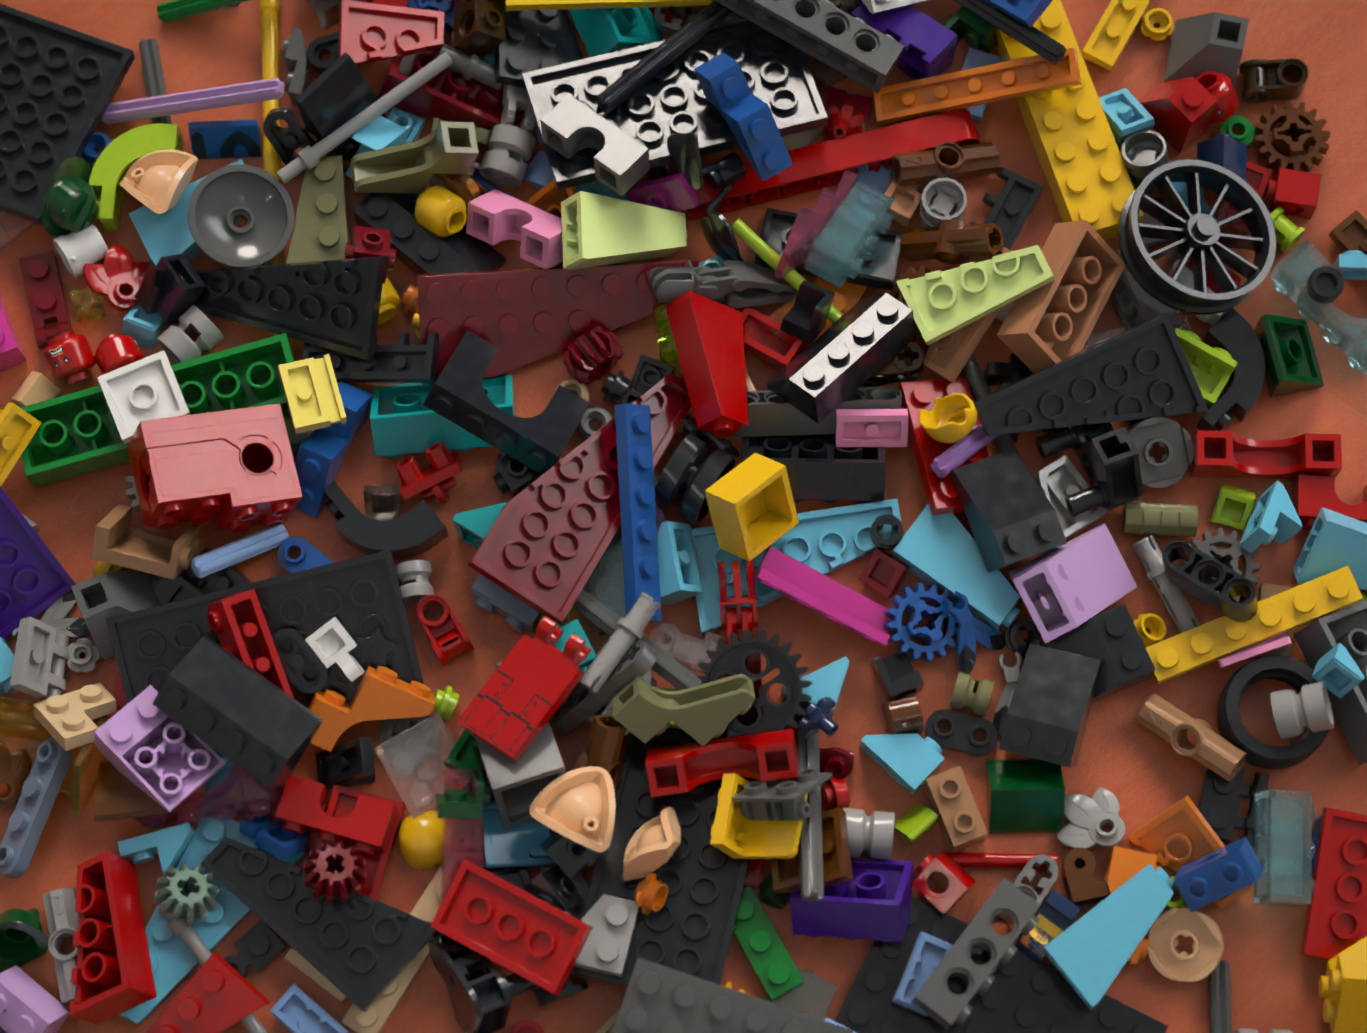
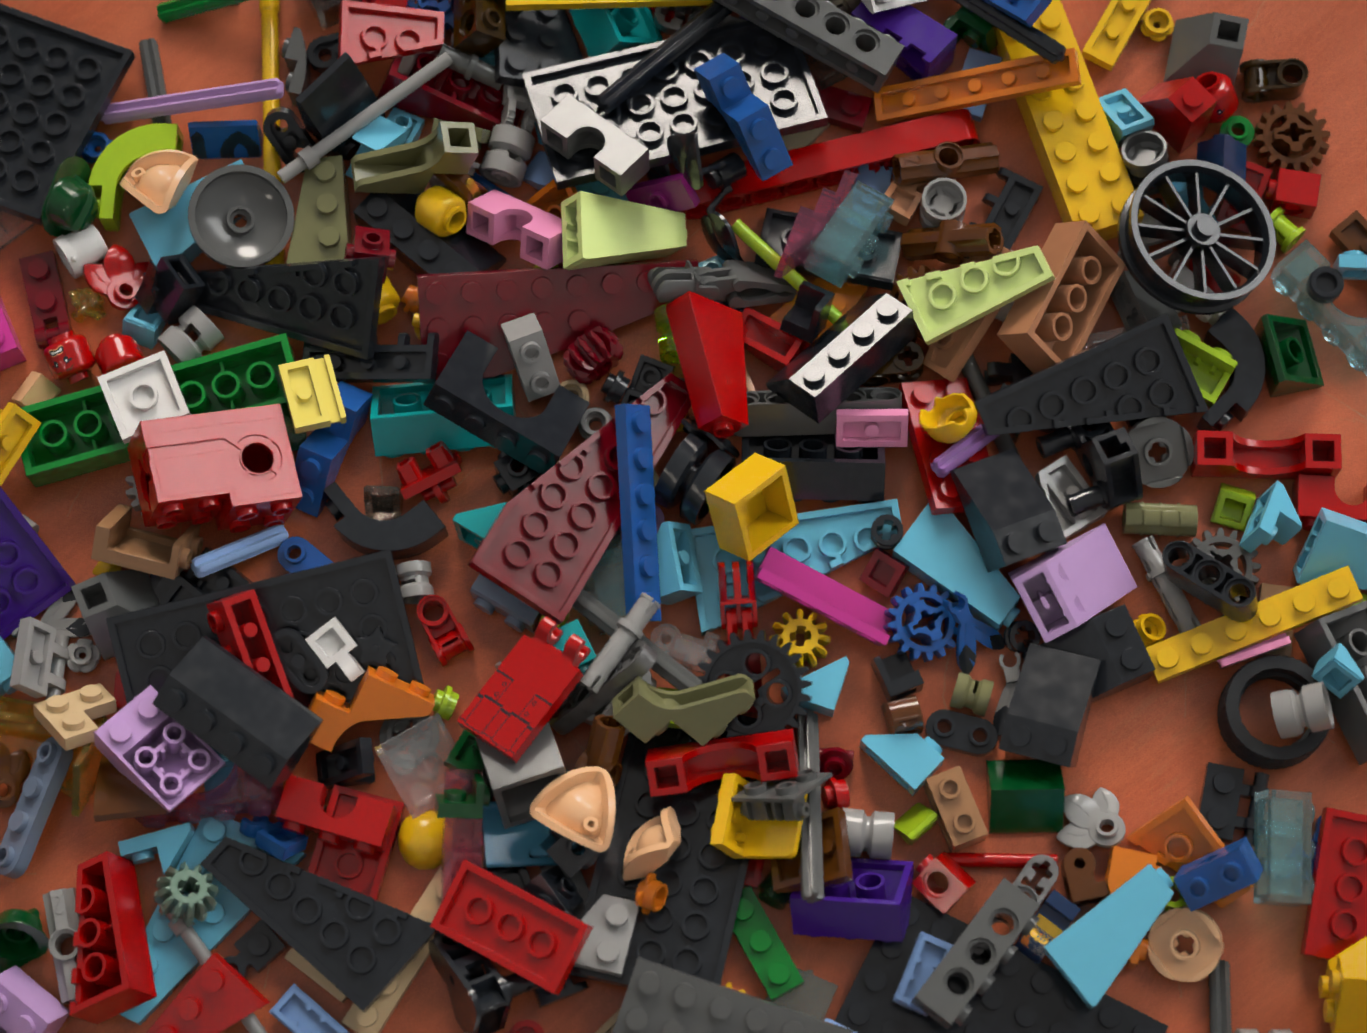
dark red gear [303,839,366,905] -> none
dark blue plant [798,697,839,738] -> none
red plant [823,102,864,141] -> none
medium nougat piece [1137,694,1247,781] -> none
none -> light grey brick [501,312,560,402]
none -> yellow gear [769,609,831,668]

